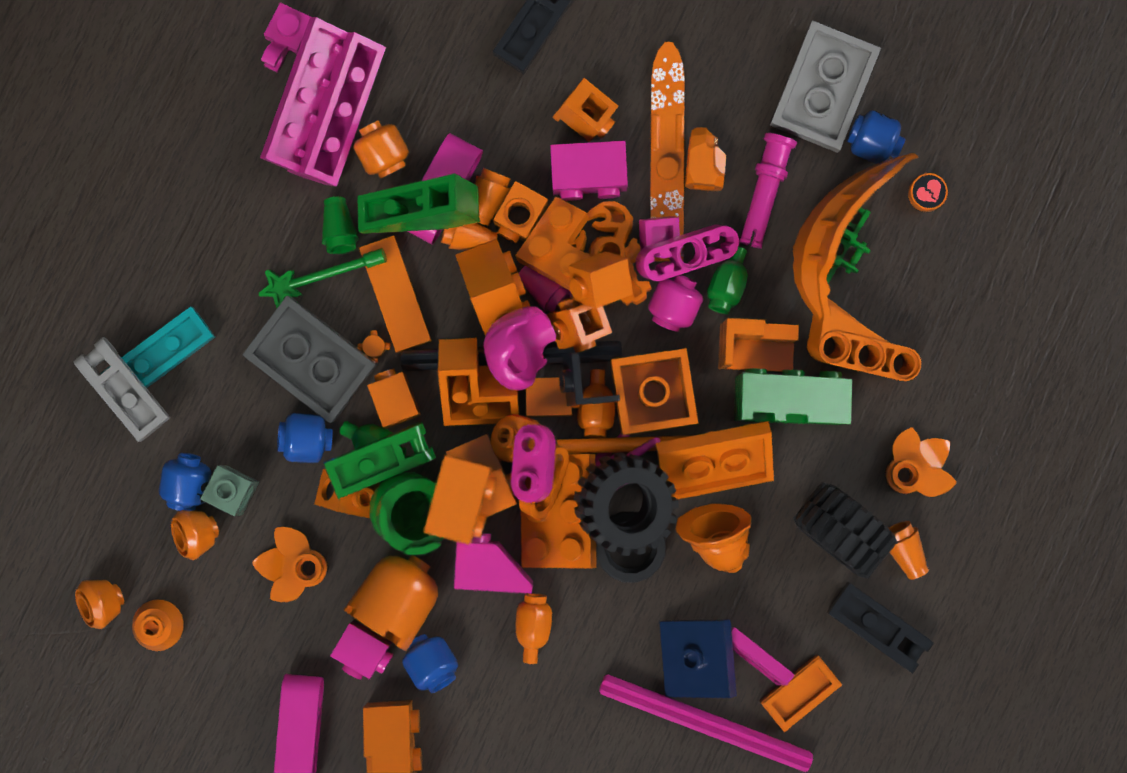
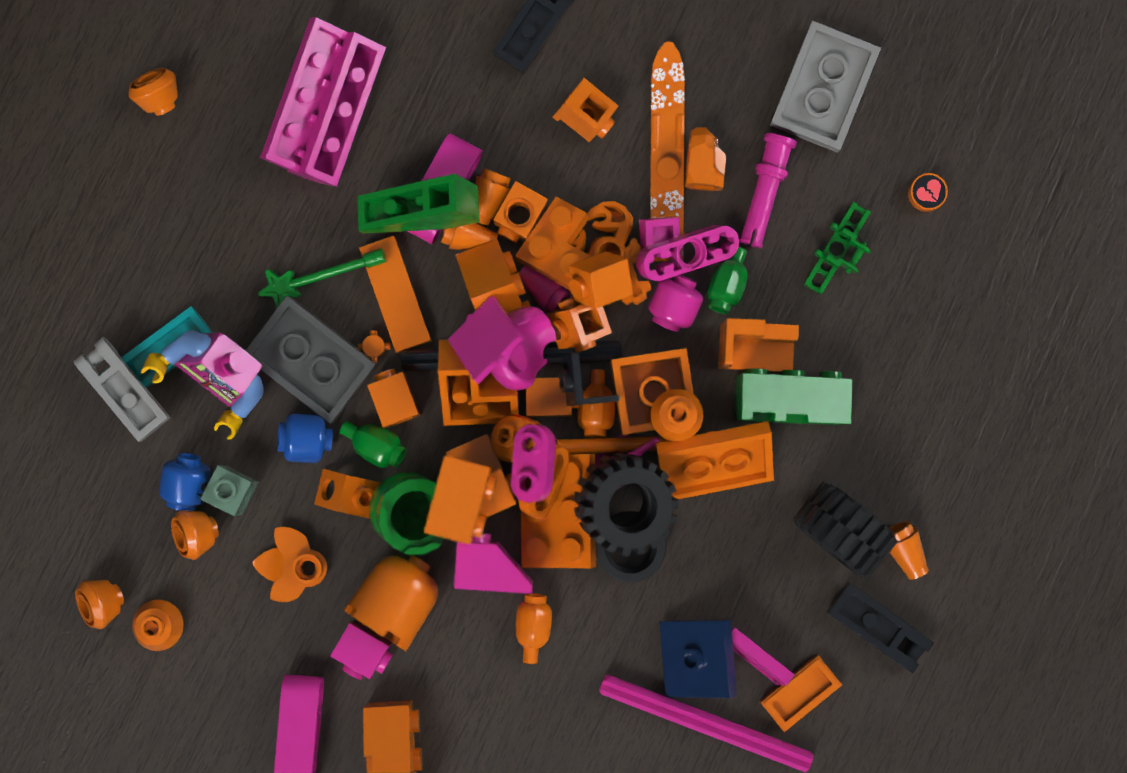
dark pink plate [261,3,312,73] -> none
green cone [322,196,359,254] -> none
green plate [323,422,436,499] -> none
orange head [353,120,409,178] -> none
blue head [402,634,458,693] -> none
dark pink brick [550,141,628,201] -> none
orange piece [675,503,752,573] -> none
orange piece [793,153,921,381] -> none
blue head [847,110,906,164] -> none
orange plate [886,427,956,497] -> none
none -> orange cone [128,68,178,116]
none -> torso [141,331,264,440]
none -> dark pink piece [448,295,524,383]
none -> orange cone [651,389,703,441]

